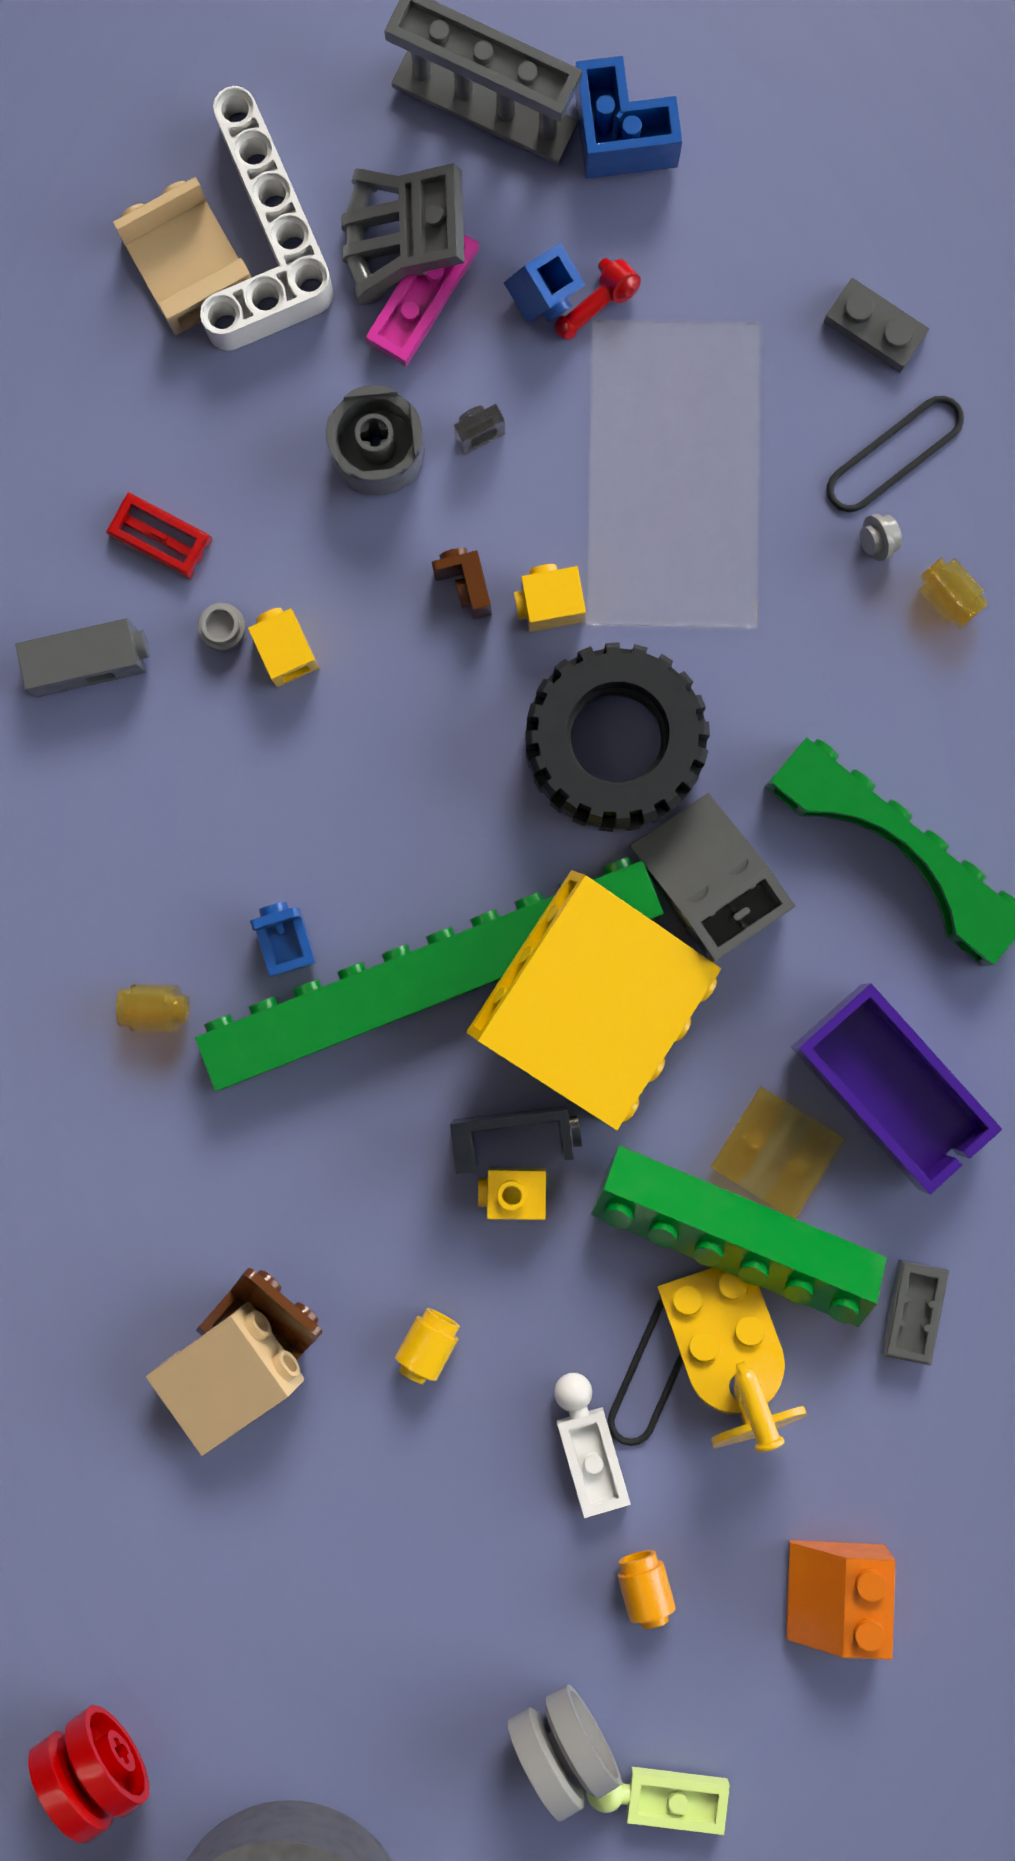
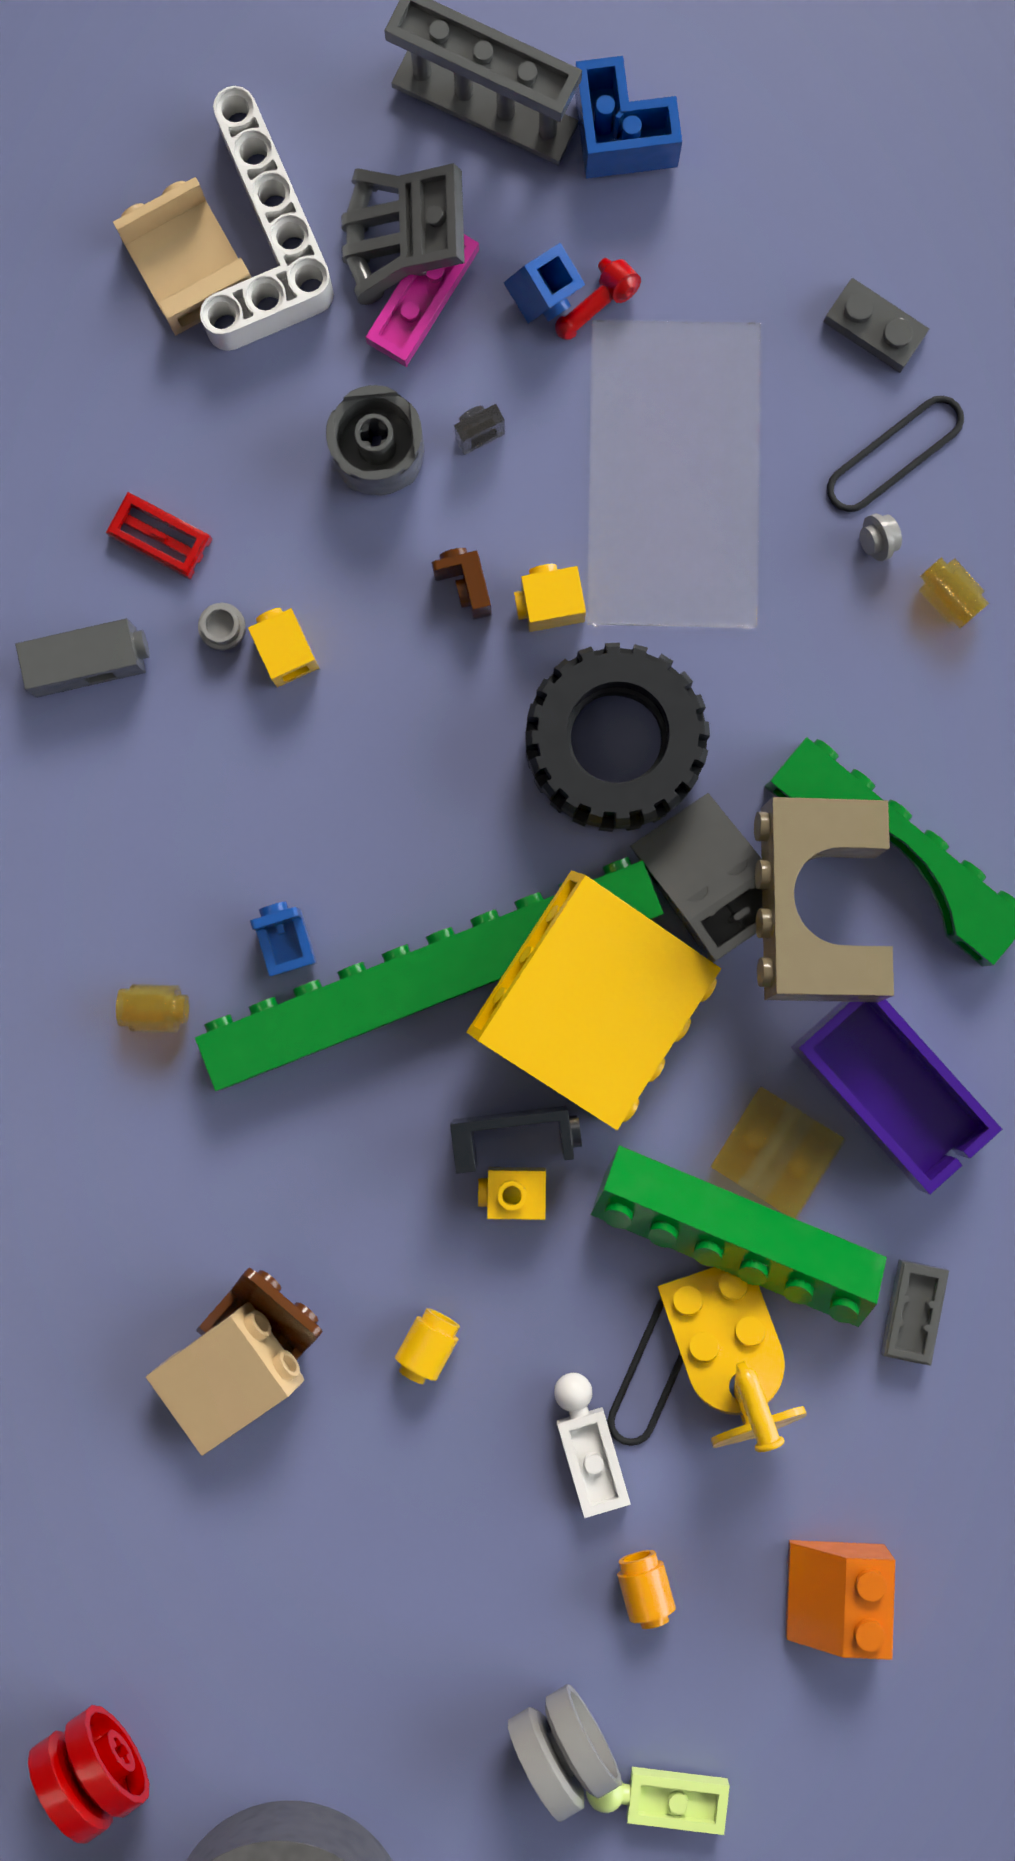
none -> dark tan arch [754,797,894,1002]

